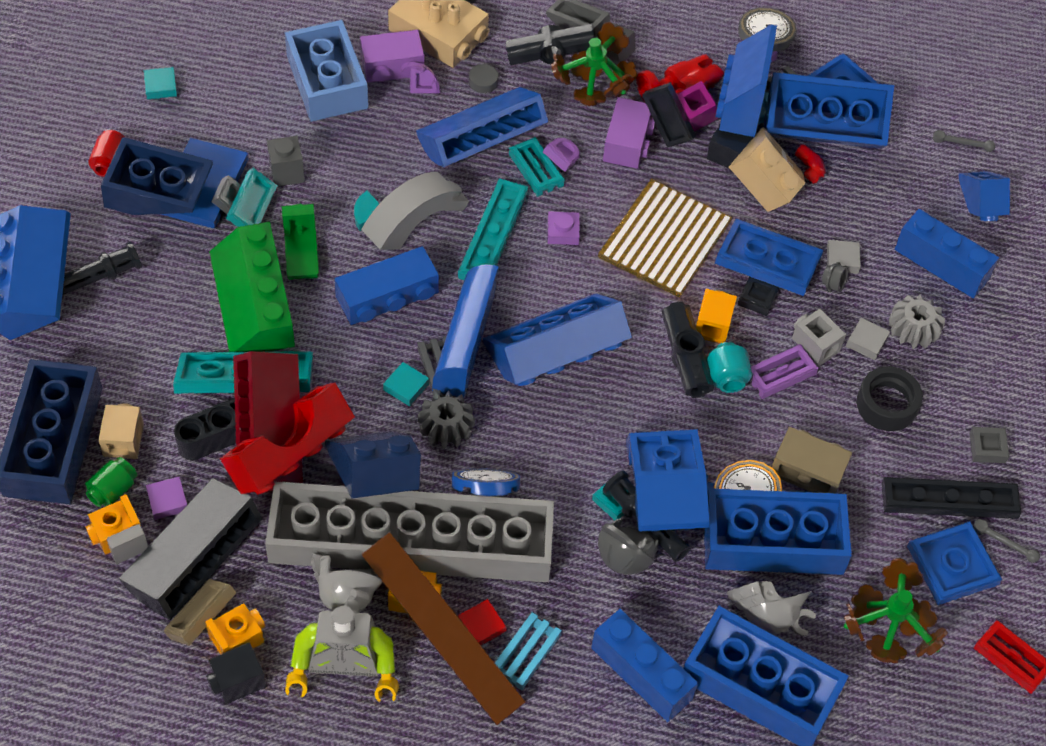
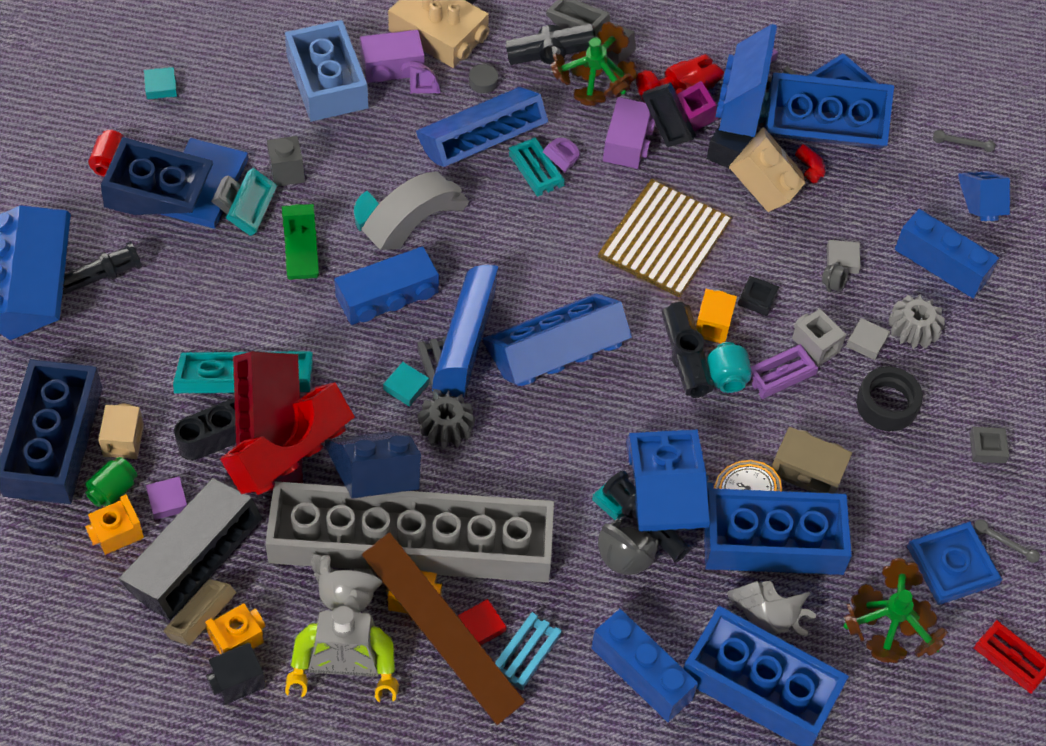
light grey tile [107,524,148,565] -> none
green slope [209,222,295,352] -> none
blue tile [452,468,520,496] -> none
teal tile [458,178,528,280] -> none
medium lavender plate [548,212,579,245] -> none
blue tile [715,219,823,296] -> none
tile [738,8,797,52] -> none
black tile [882,477,1021,519] -> none

